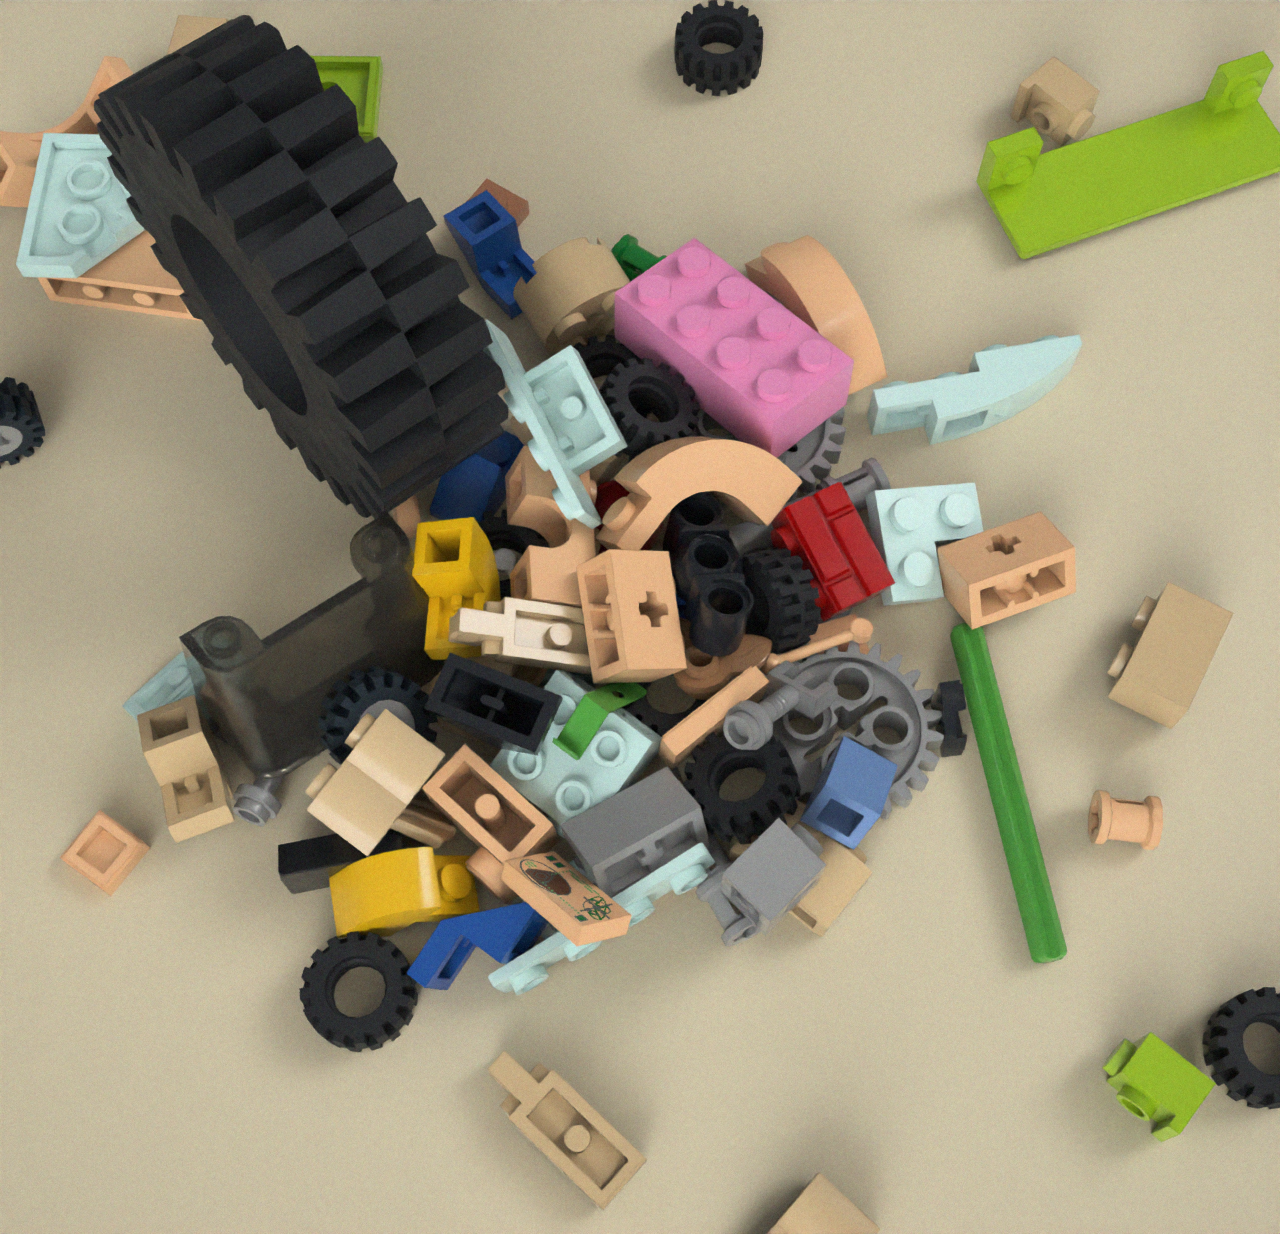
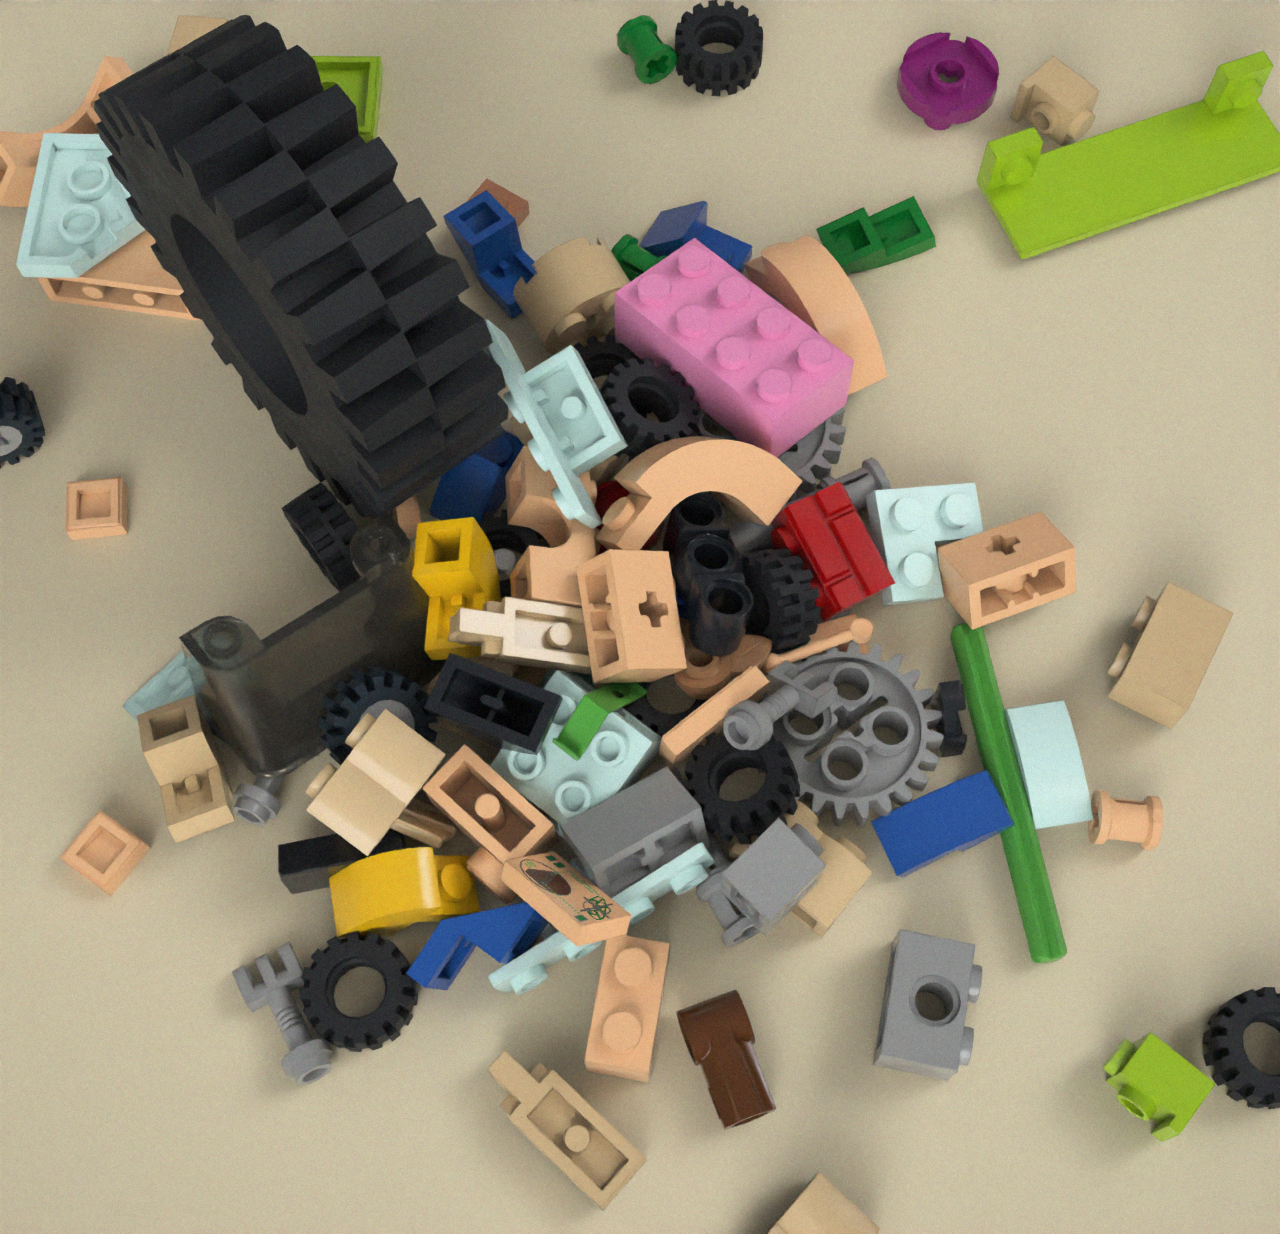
medium blue brick [800,736,898,850] -> none
light aqua slope [867,334,1082,445] -> none
none -> light nougat tile [66,477,127,540]
none -> light grey hinge [232,942,333,1085]
none -> black tyre [282,482,378,592]
none -> light nougat brick [584,935,670,1083]
none -> green bush [616,15,677,84]
none -> blue slope [639,201,753,274]
none -> reddish brown piece [676,990,776,1130]
none -> green slope [816,196,936,274]
none -> blue slope [871,770,1016,877]
none -> light grey brick [873,929,982,1081]
none -> magenta plate [897,32,999,130]
none -> light aqua slope [1004,700,1093,829]

